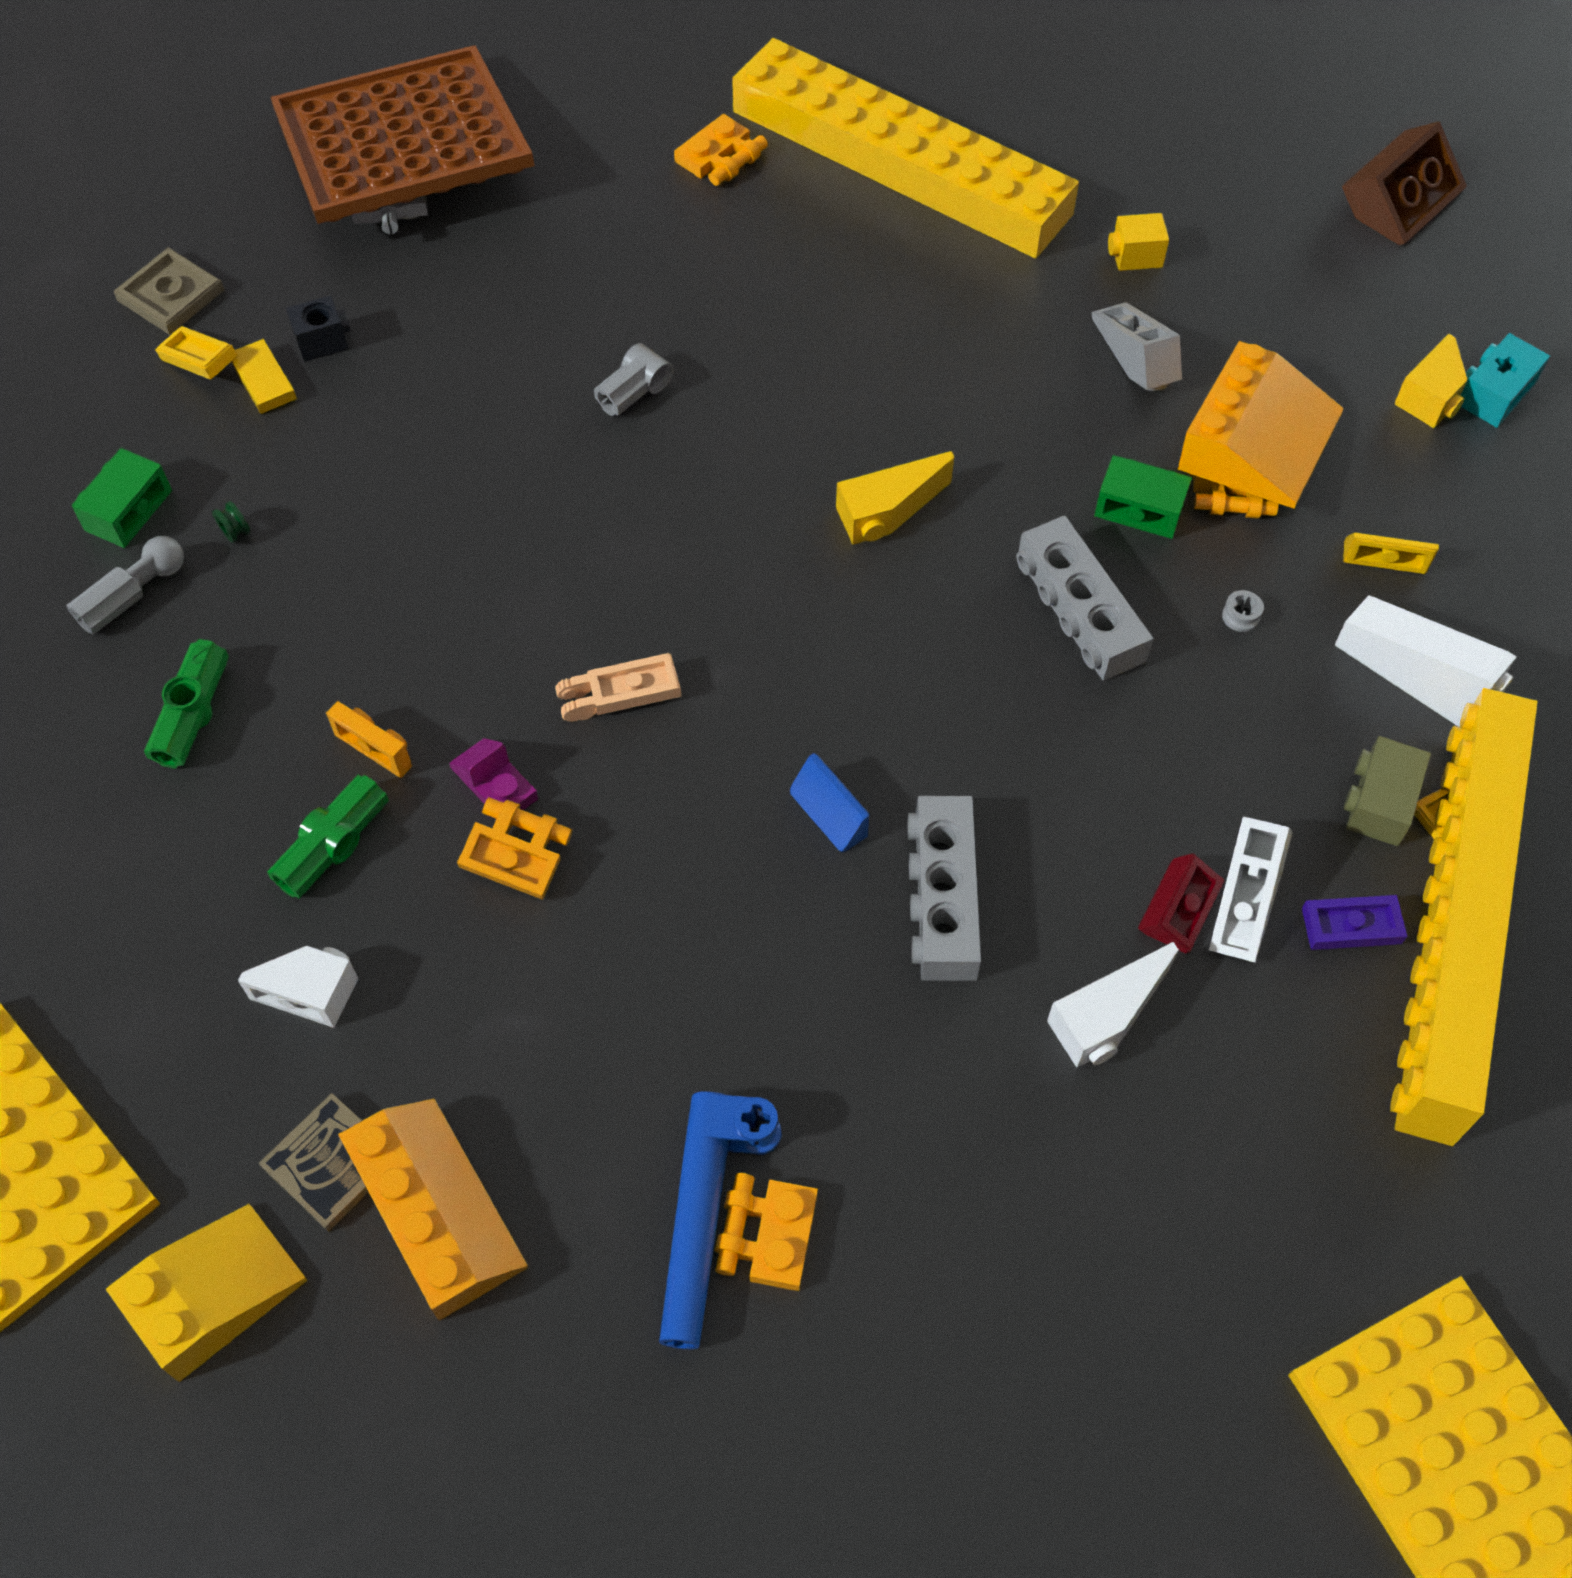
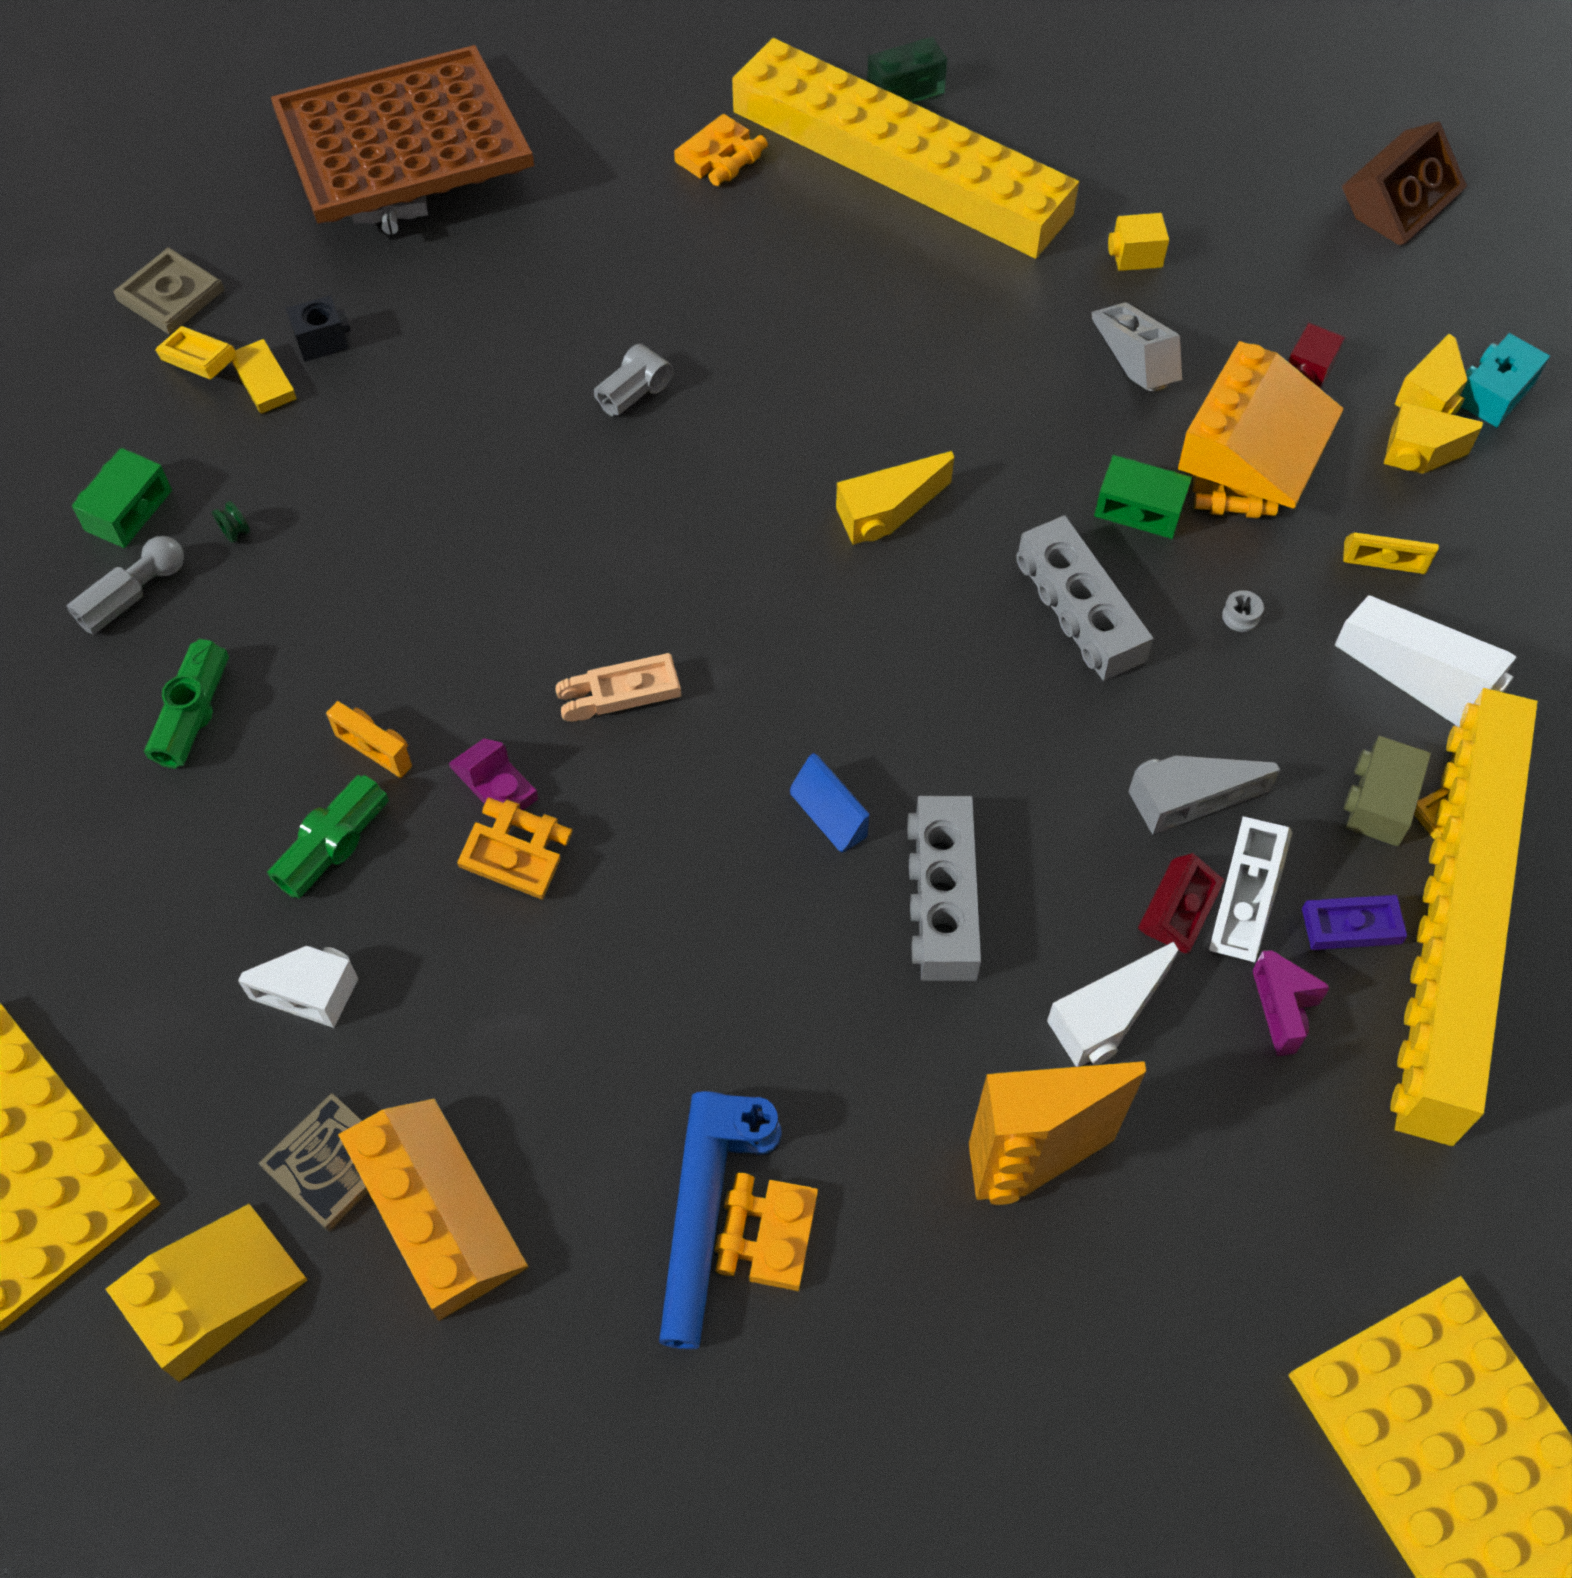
none -> clear green brick [867,36,948,103]
none -> light orange slope [969,1061,1146,1205]
none -> light grey slope [1128,755,1280,835]
none -> magenta slope [1252,950,1329,1057]
none -> dark red brick [1288,323,1345,389]
none -> yellow slope [1384,403,1483,474]

